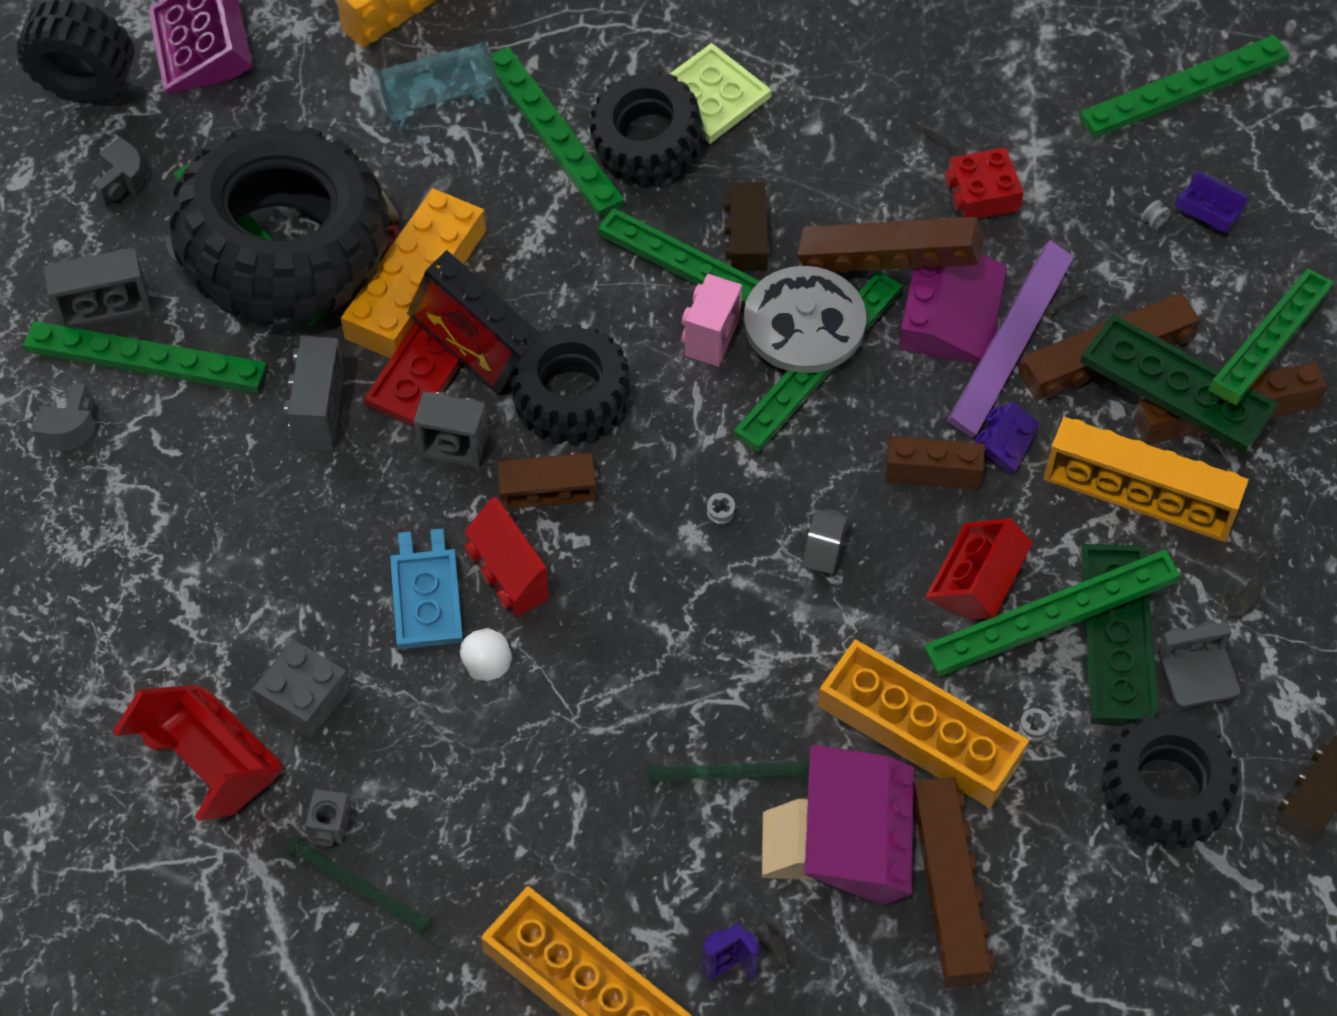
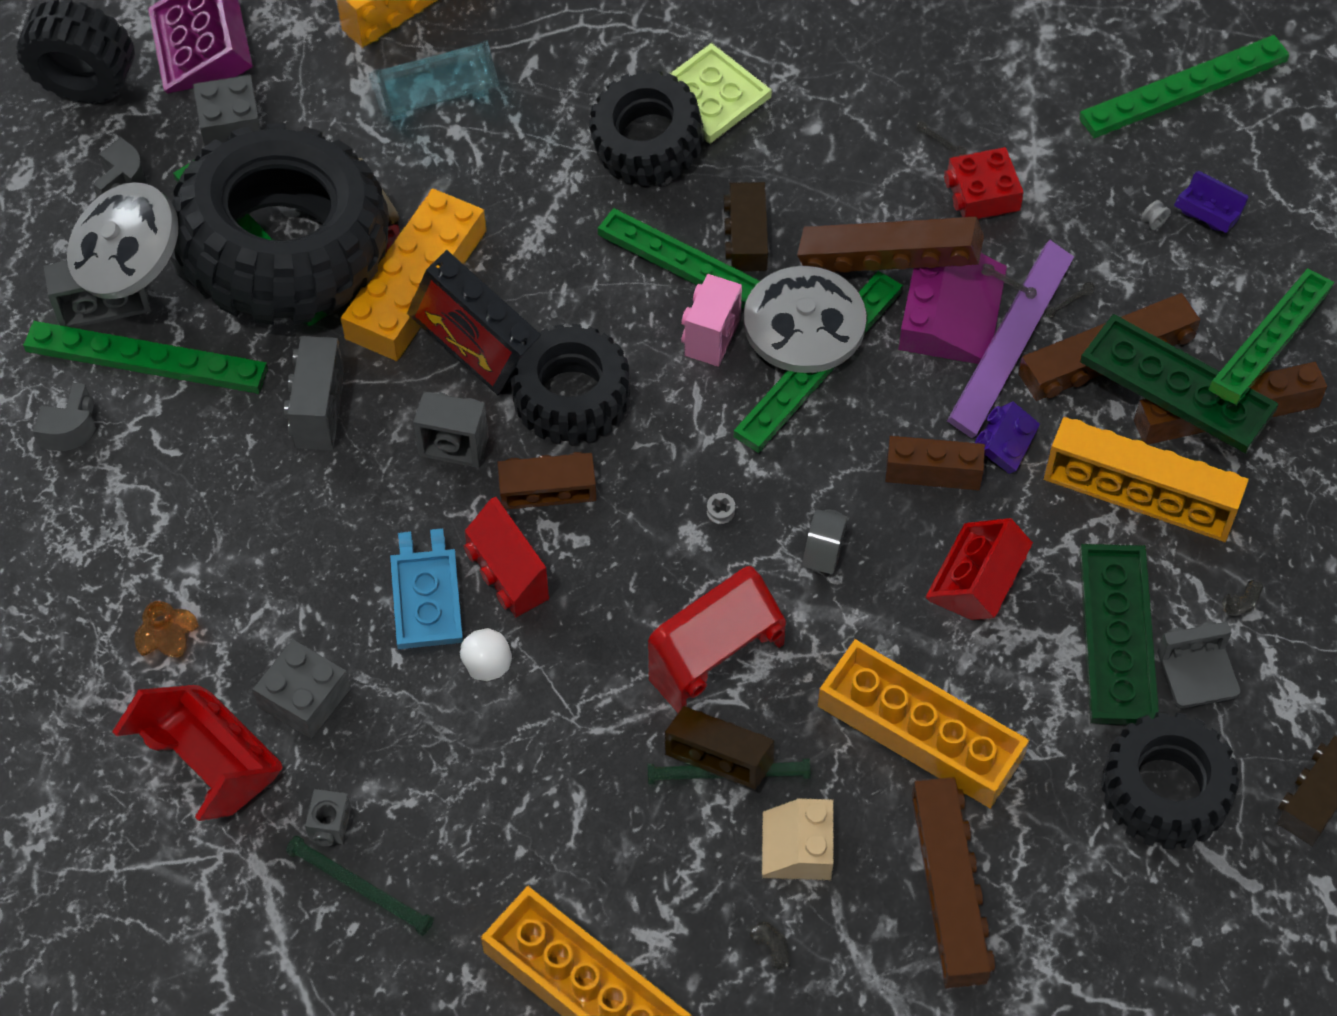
red plate [363,322,462,427] -> none
green plate [484,46,624,218] -> none
dark purple bracket [702,923,760,981] -> none
magenta slope [804,745,914,905] -> none
green plate [924,549,1180,677] -> none
light grey bush [1019,708,1051,743] -> none
none -> light grey dish [67,183,179,299]
none -> clear orange plate [134,601,199,658]
none -> dark grey brick [193,75,261,146]
none -> red windscreen [648,566,786,713]
none -> dark brown brick [665,706,774,790]
none -> clear smoke hinge [981,264,1037,299]

